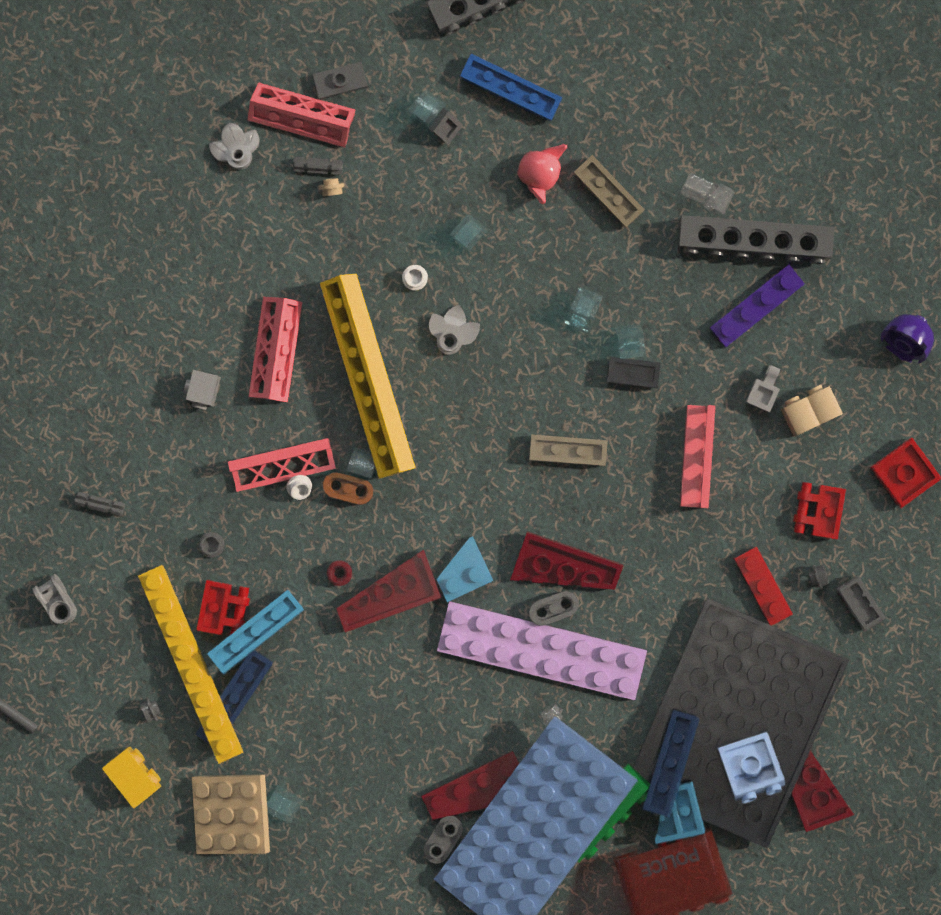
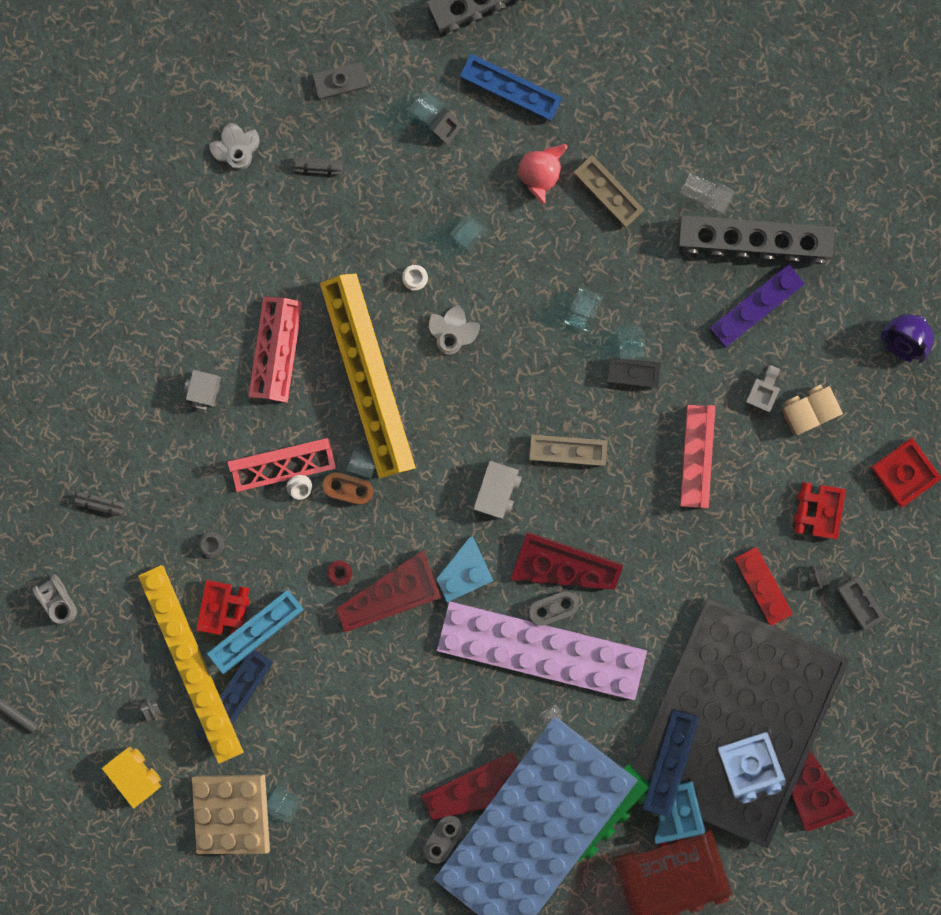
coral fence [248,83,356,147] -> none
tan plate [319,178,344,196] -> none
none -> light grey piece [474,461,522,519]

